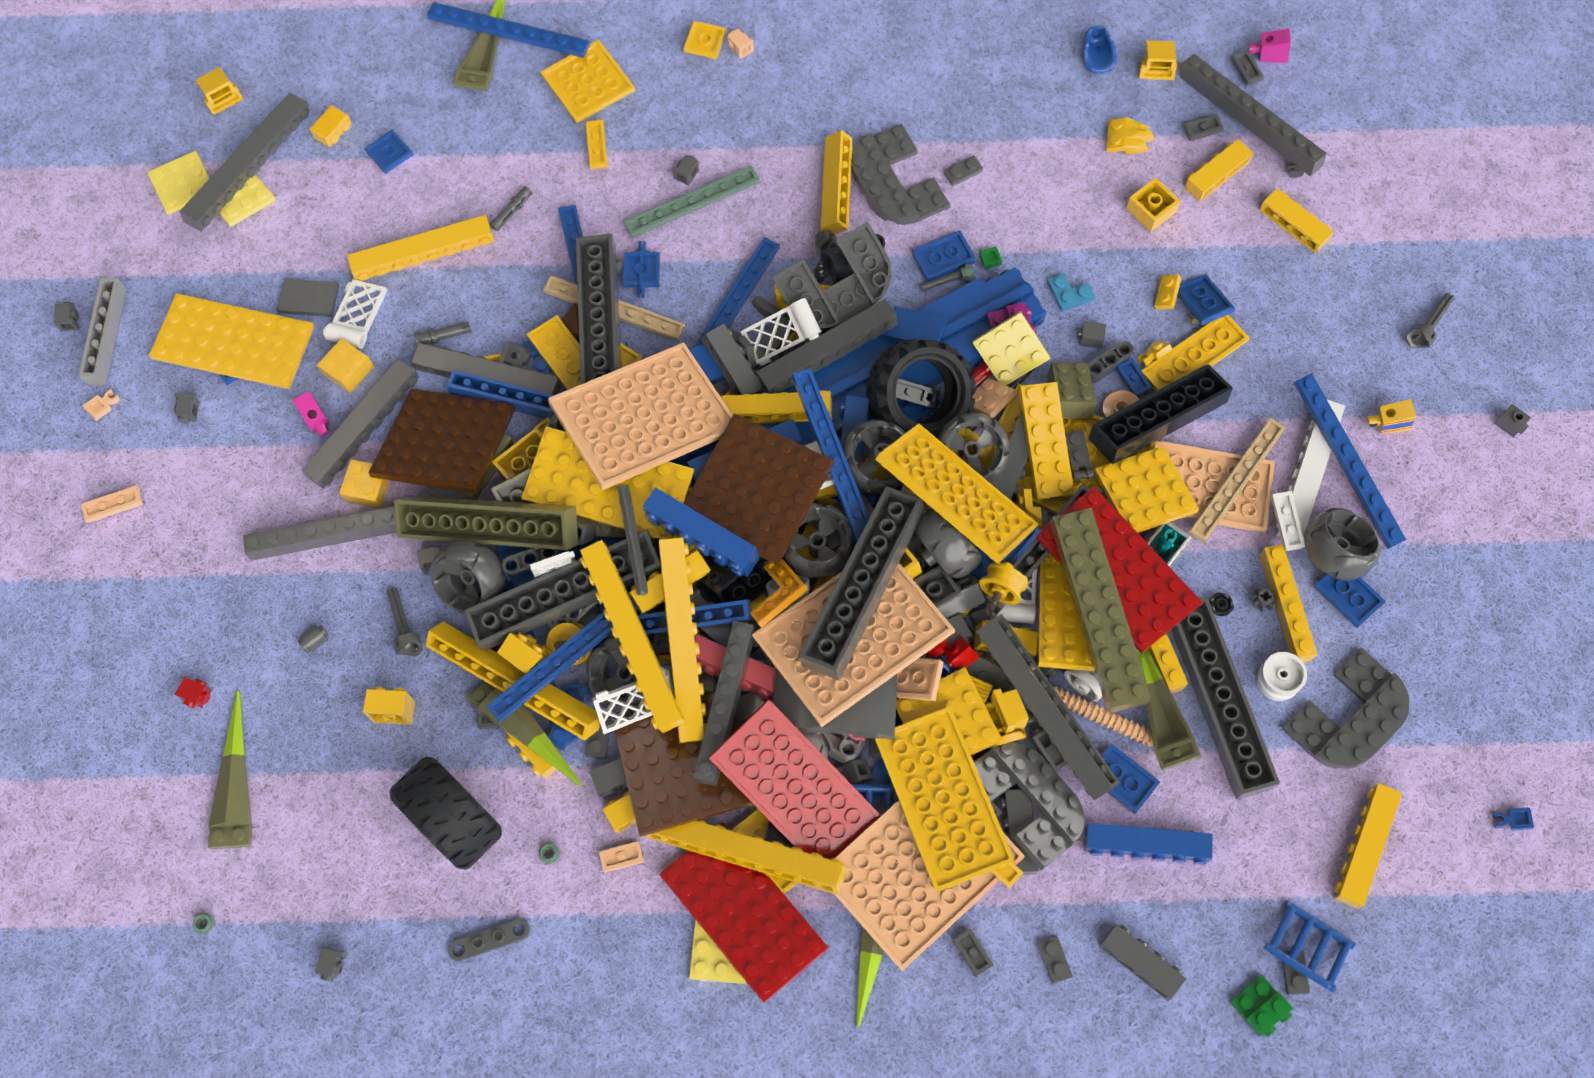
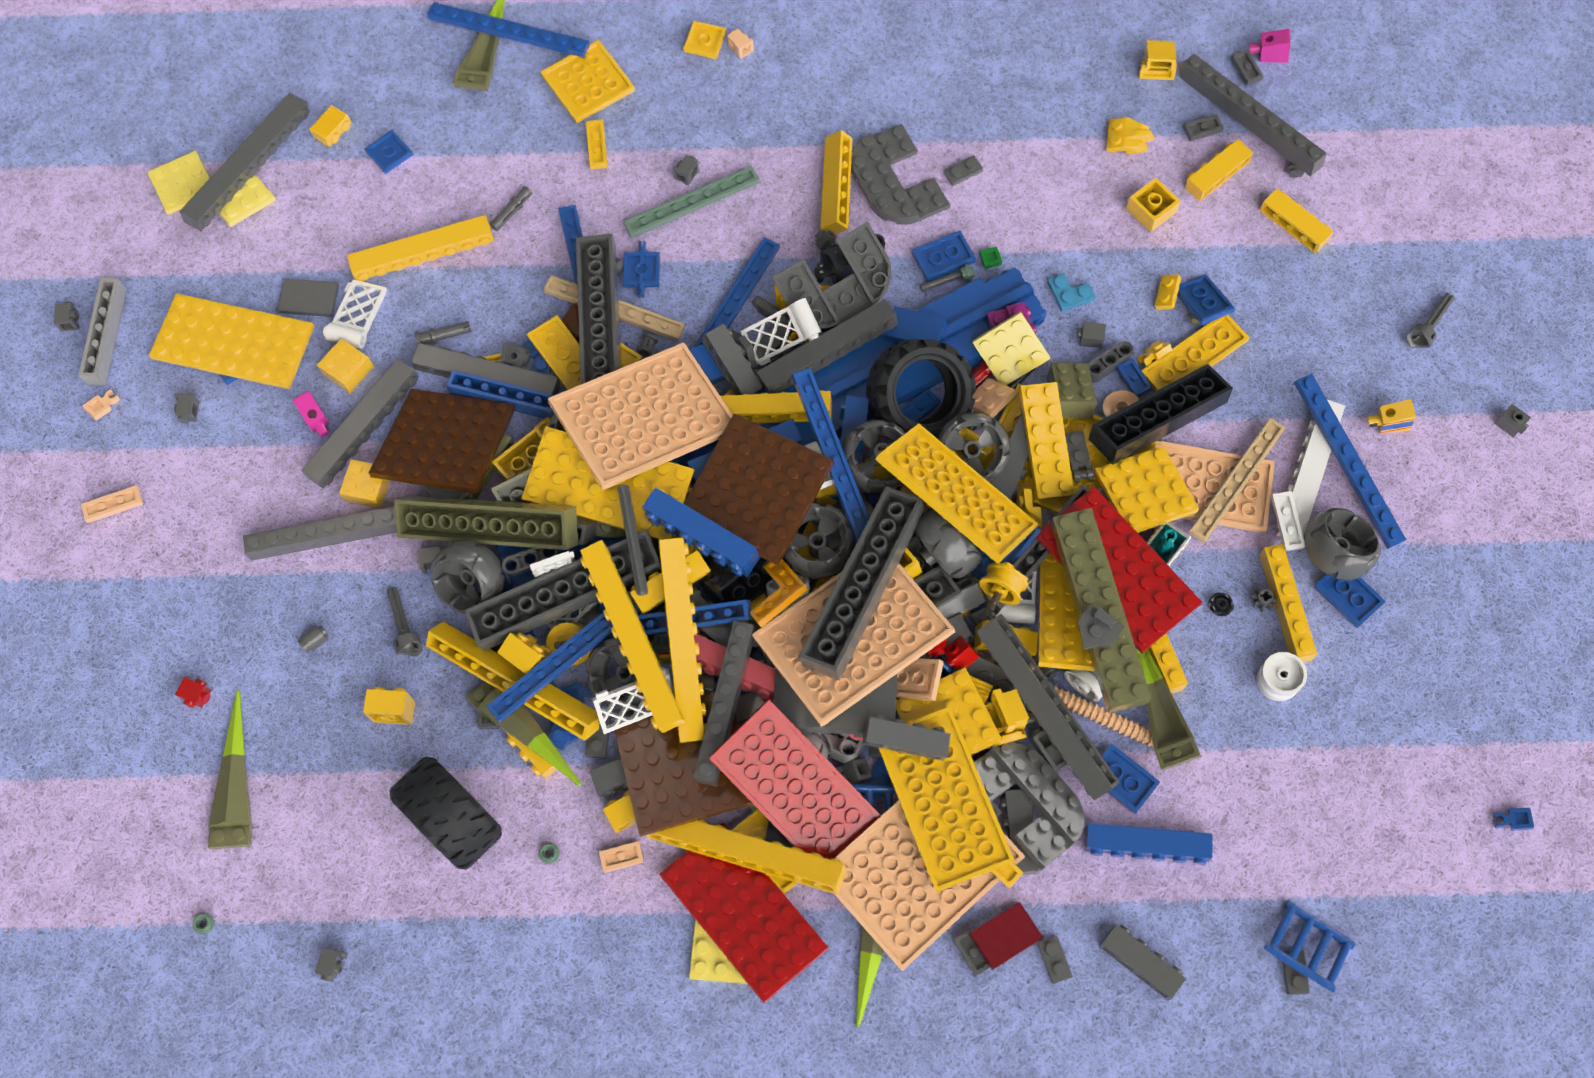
yellow plate [195,67,243,115] -> none
dark grey plate [448,919,530,962] -> none
plate [896,379,941,410] -> none
blue piece [1083,25,1117,74] -> none
dark grey brick [1172,596,1280,800] -> none
green plate [1230,975,1294,1037] -> none
dark grey plate [1282,647,1409,769] -> none
yellow brick [1334,783,1402,909] -> none
none -> dark grey bush [637,333,658,357]
none -> dark grey brick [862,715,951,761]
none -> dark red tile [969,902,1044,971]
none -> dark grey plate [1077,604,1124,650]

